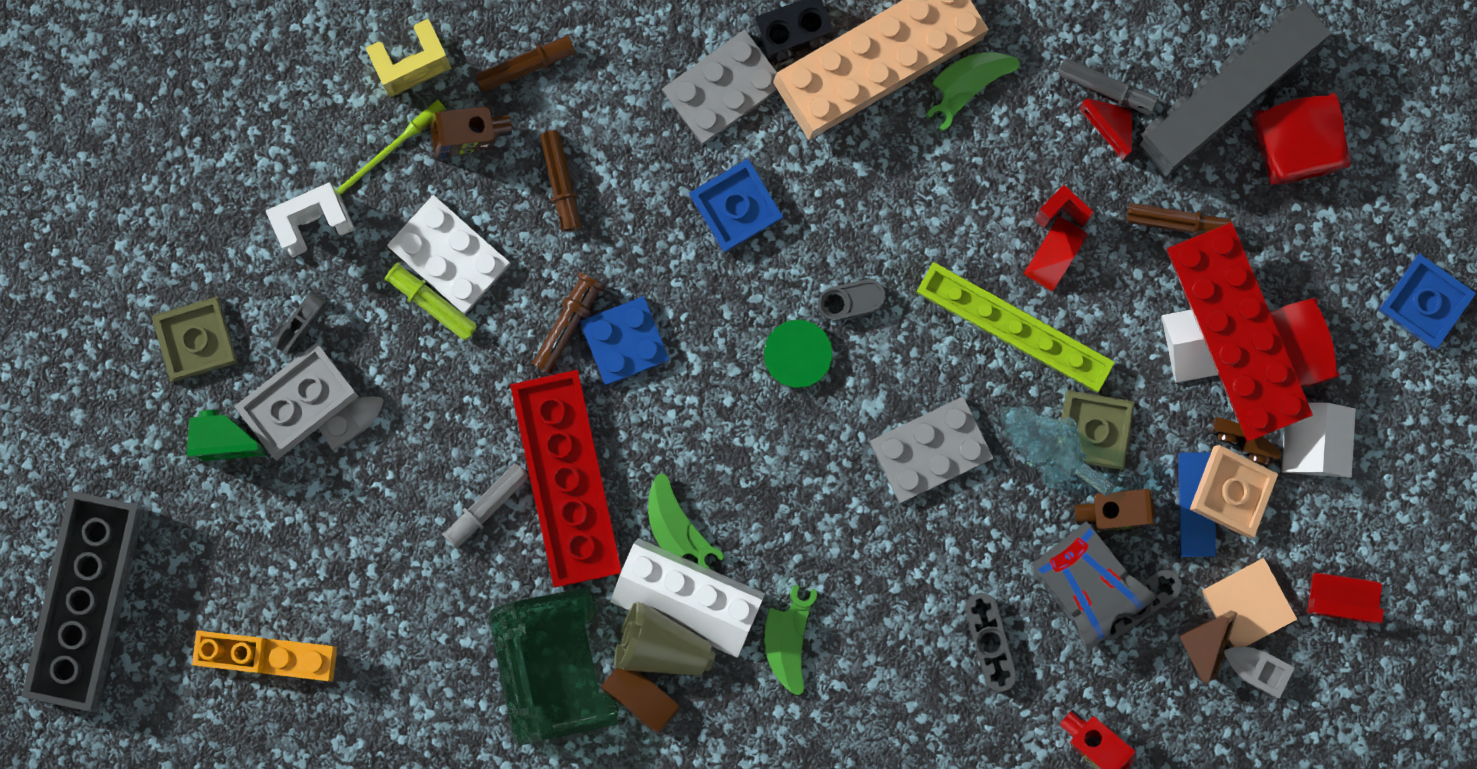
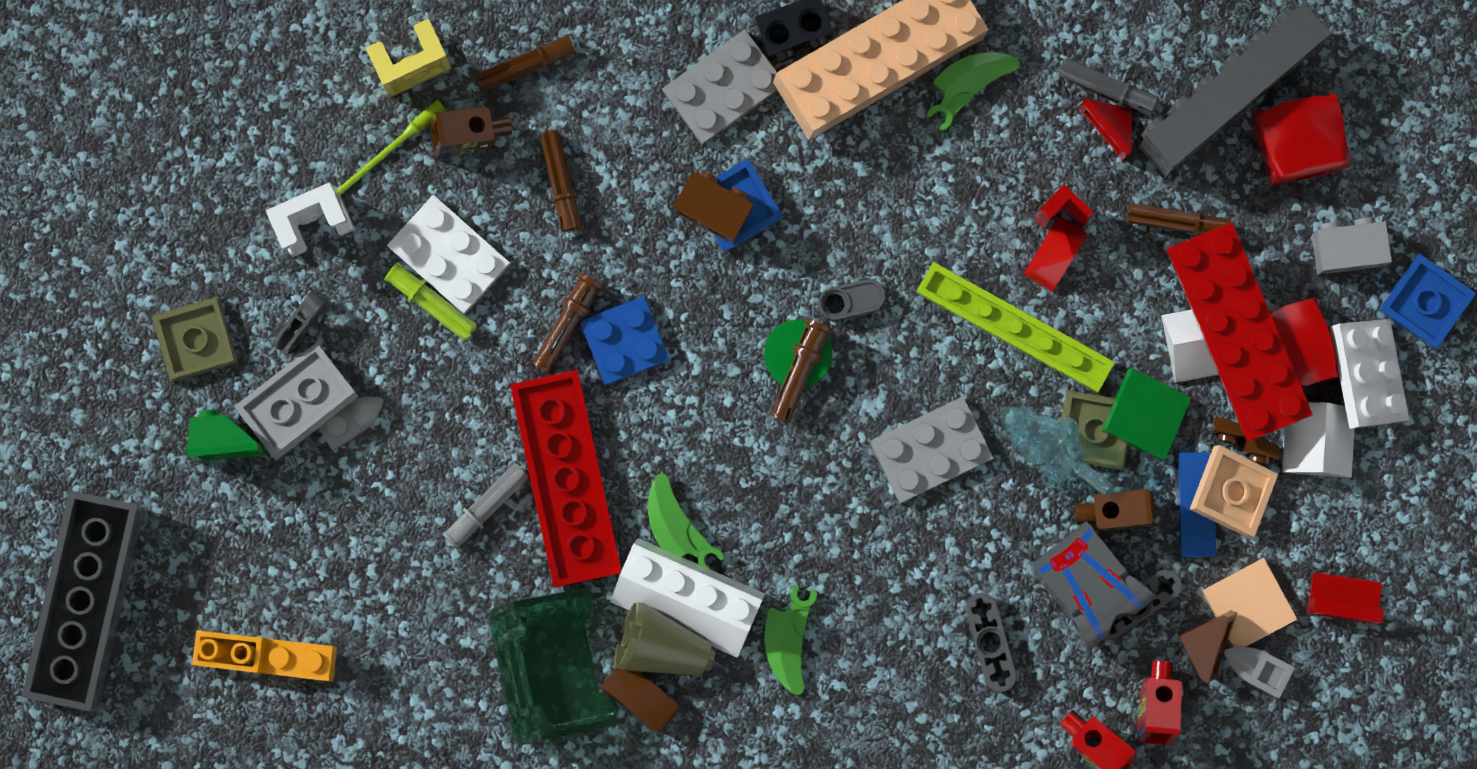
none -> reddish brown brick [673,171,754,245]
none -> reddish brown pin [770,317,834,423]
none -> green tile [1102,368,1191,461]
none -> red torso [1136,661,1182,746]
none -> light grey brick [1312,217,1392,275]
none -> white plate [1330,319,1409,429]

